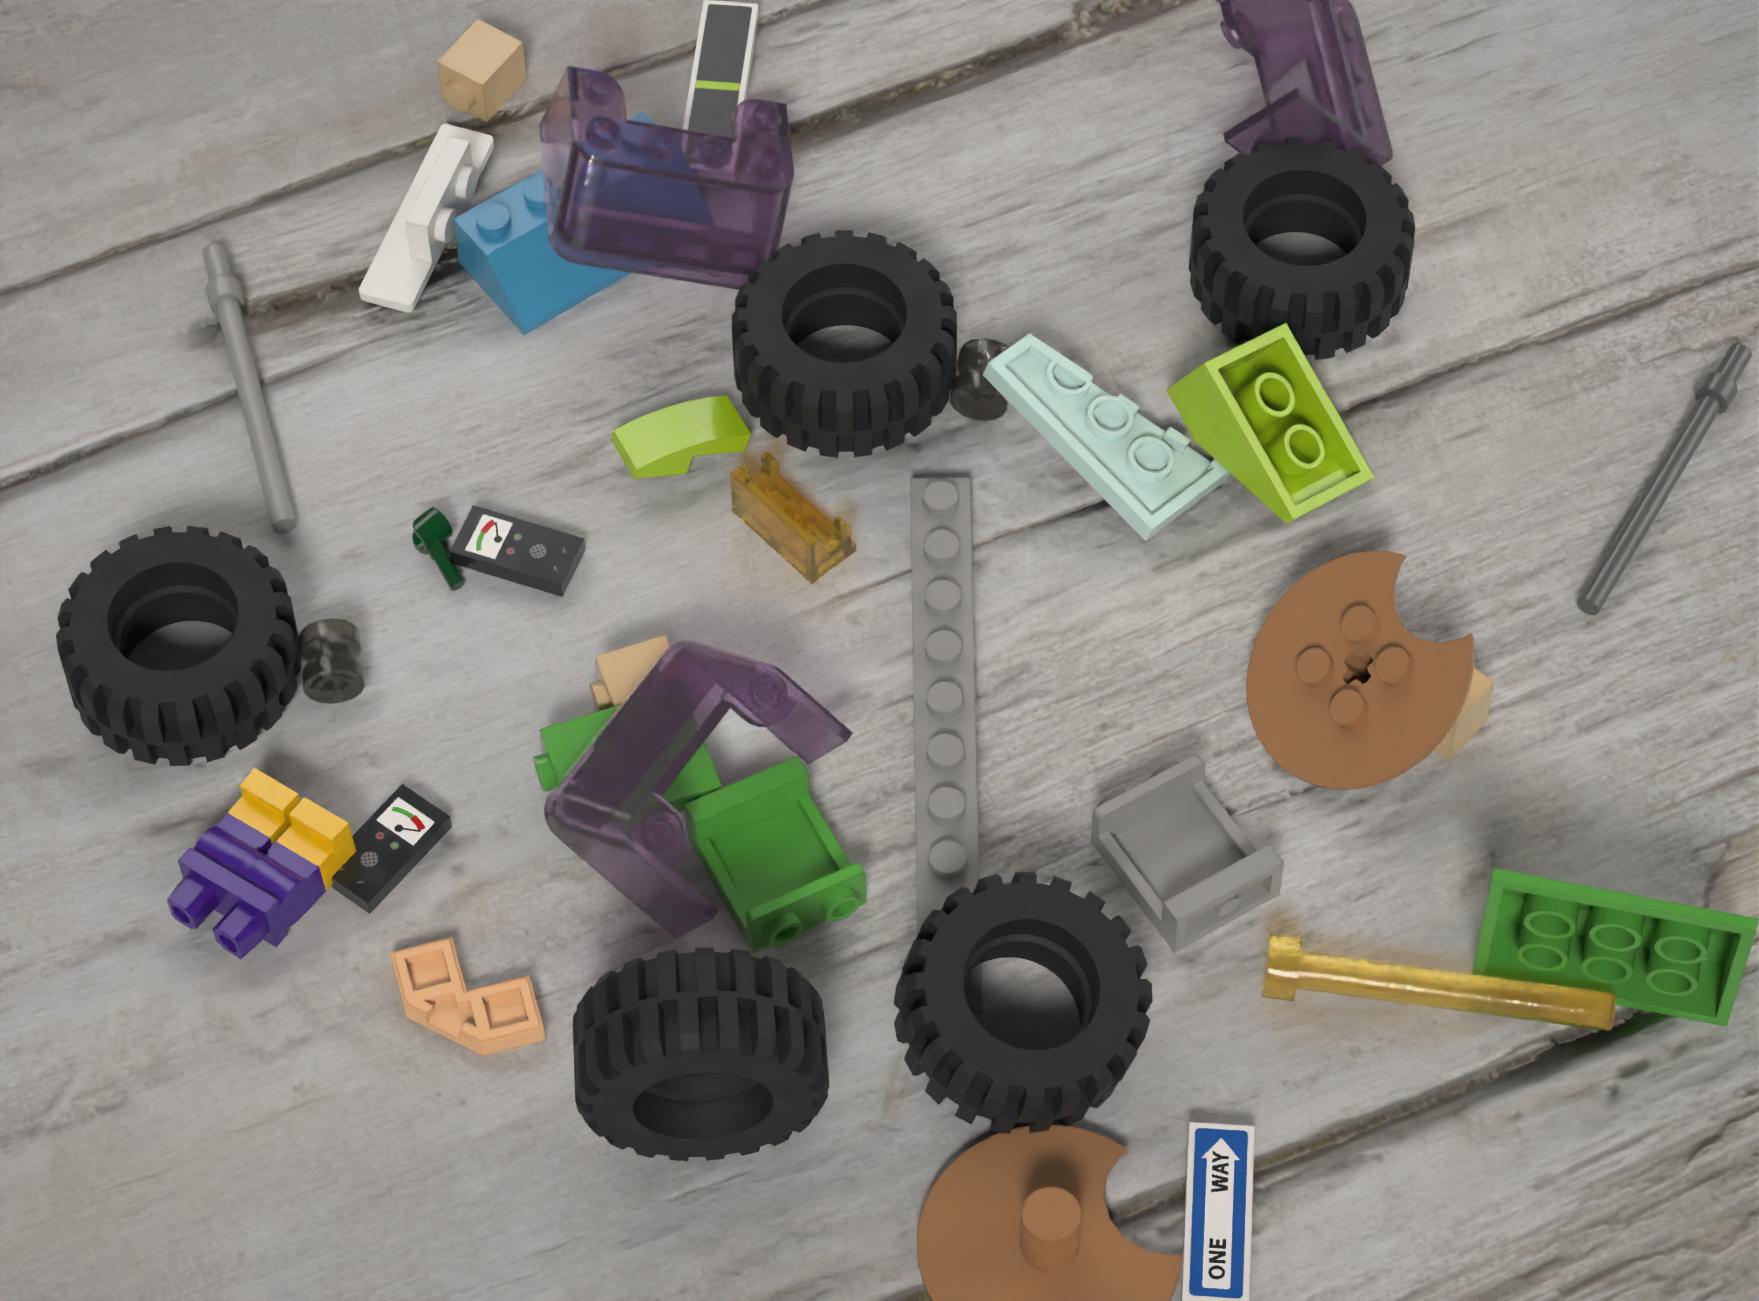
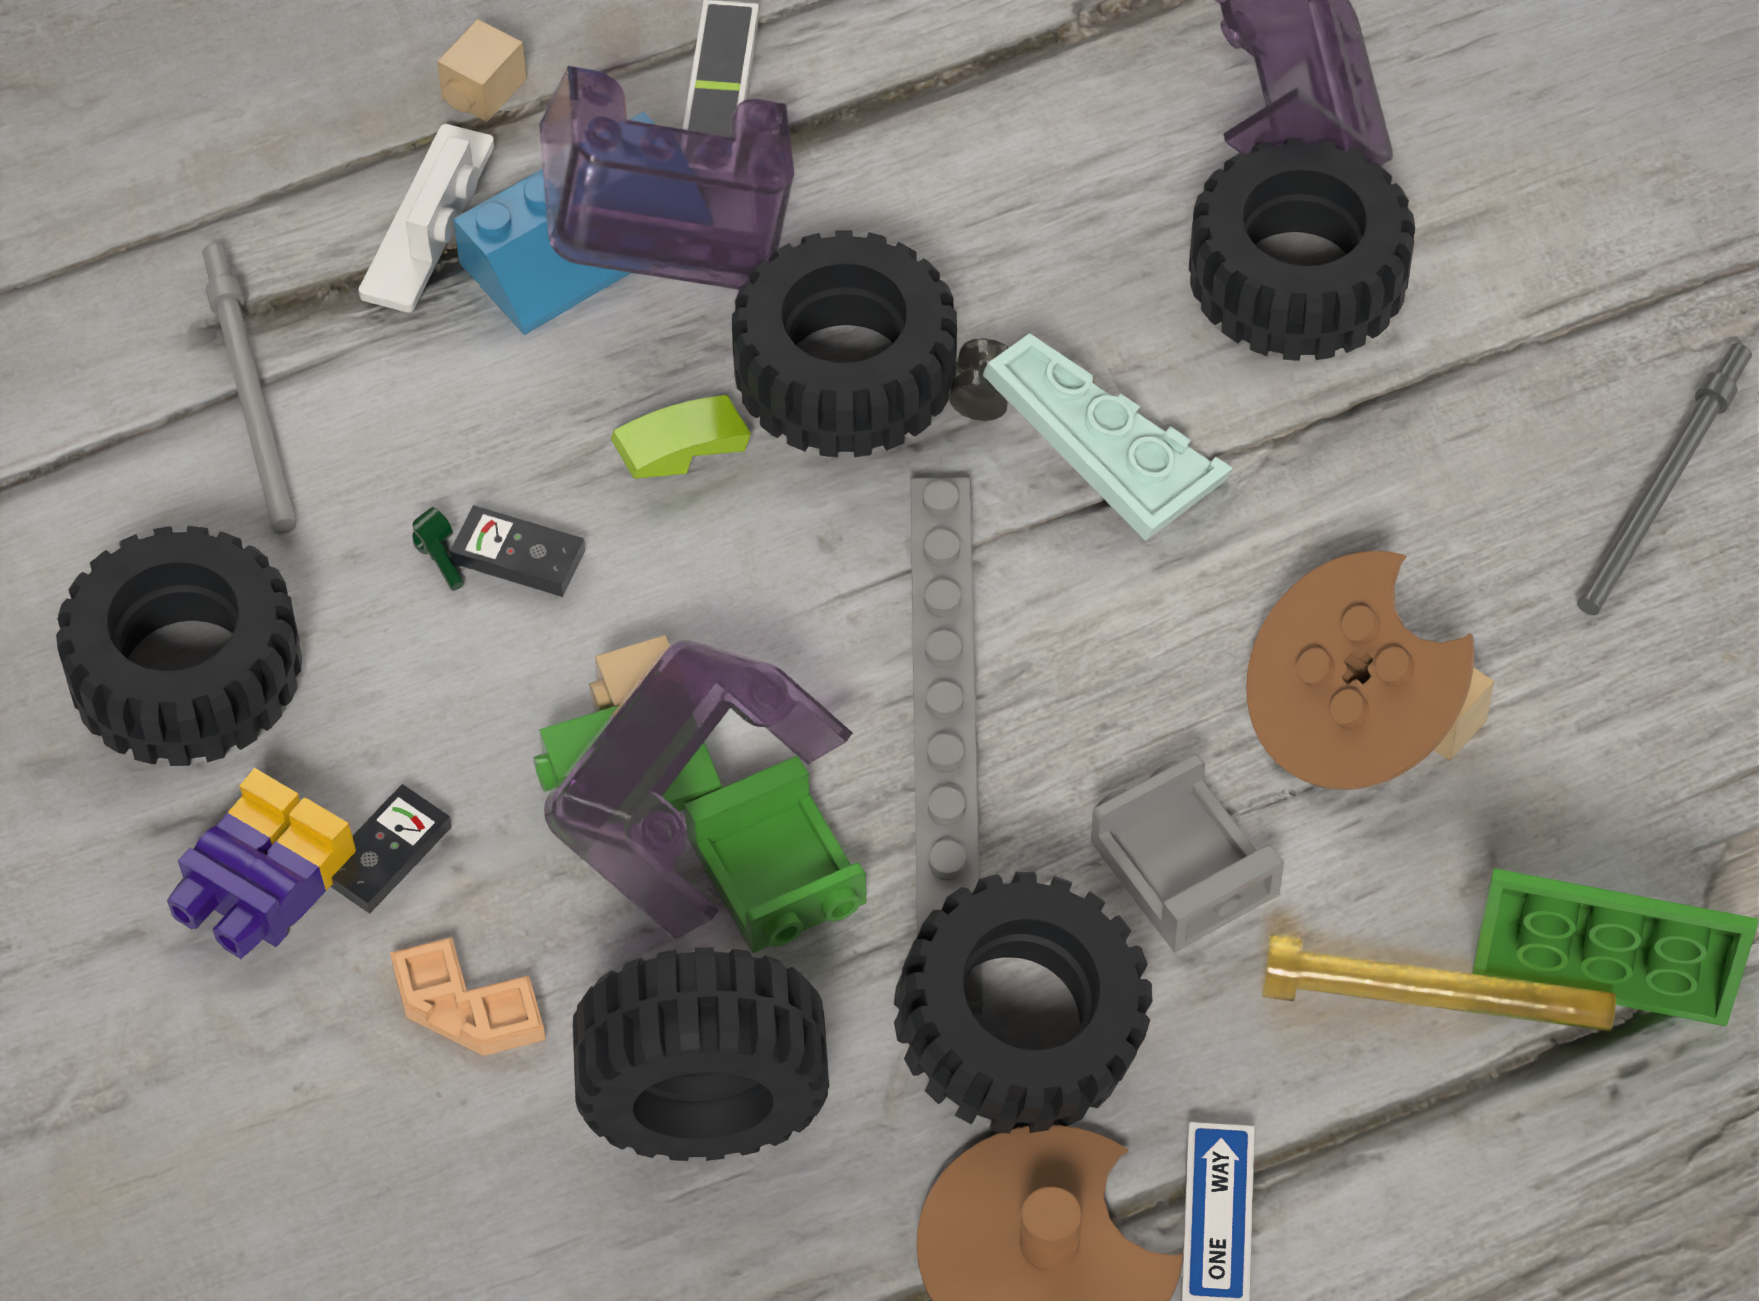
clear smoke wheel [299,618,365,704] -> none
clear yellow hinge [730,452,856,584] -> none
lime slope [1166,323,1375,524] -> none

